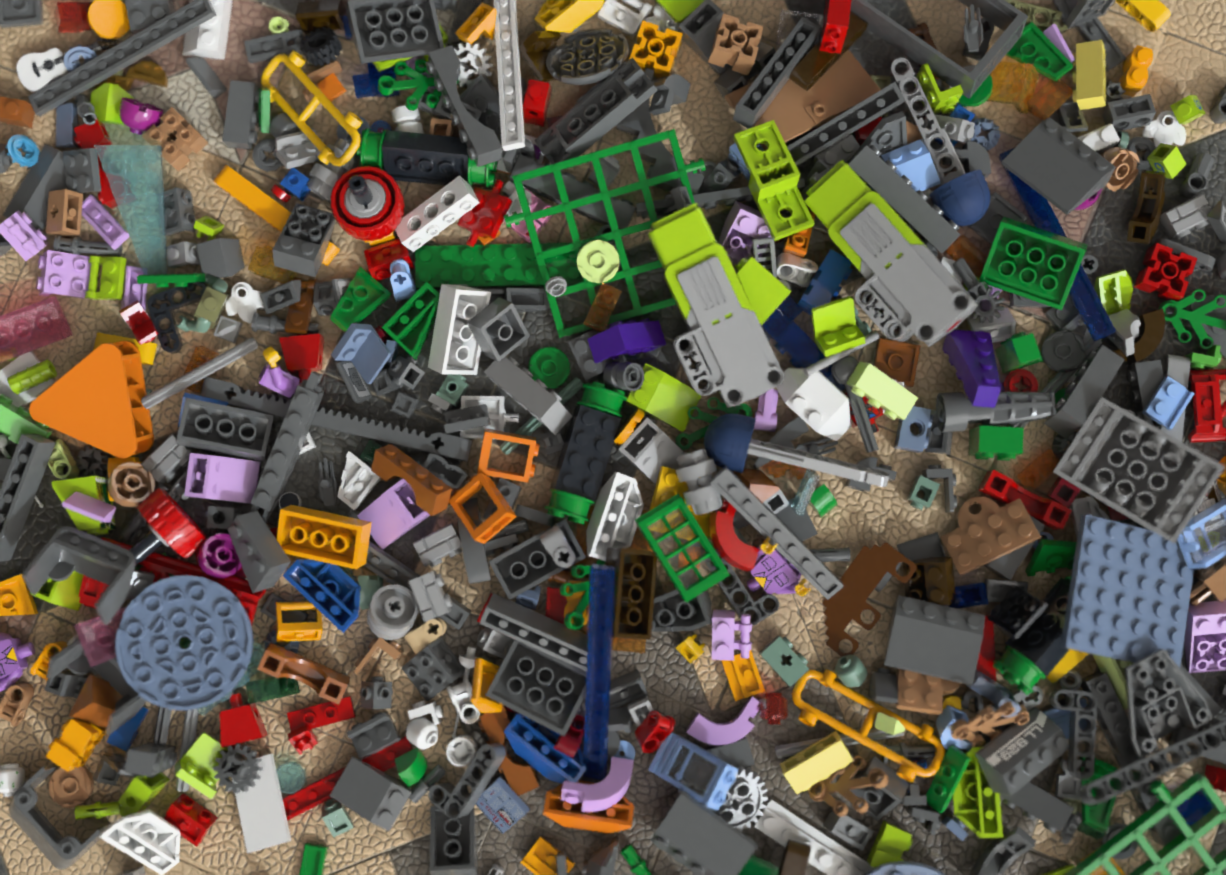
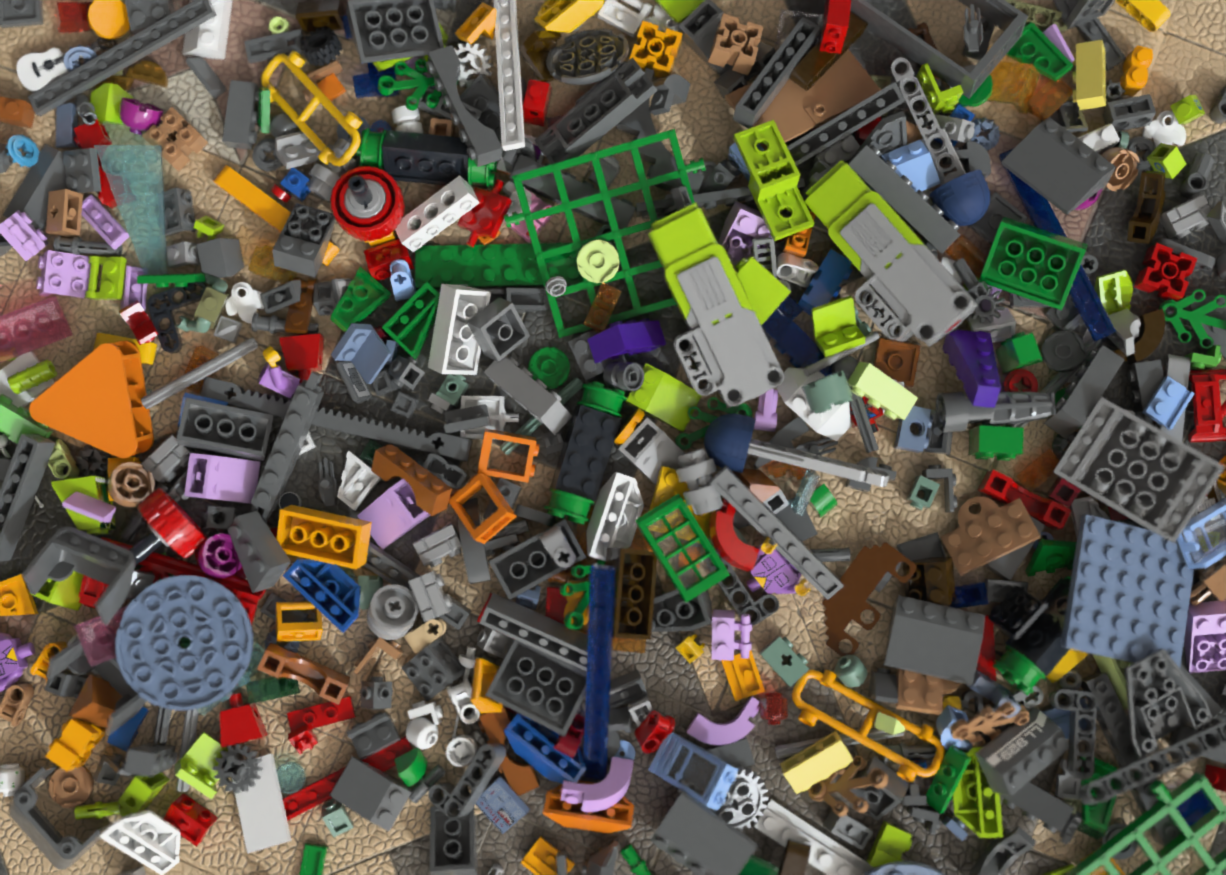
none -> sand green brick [802,370,852,414]

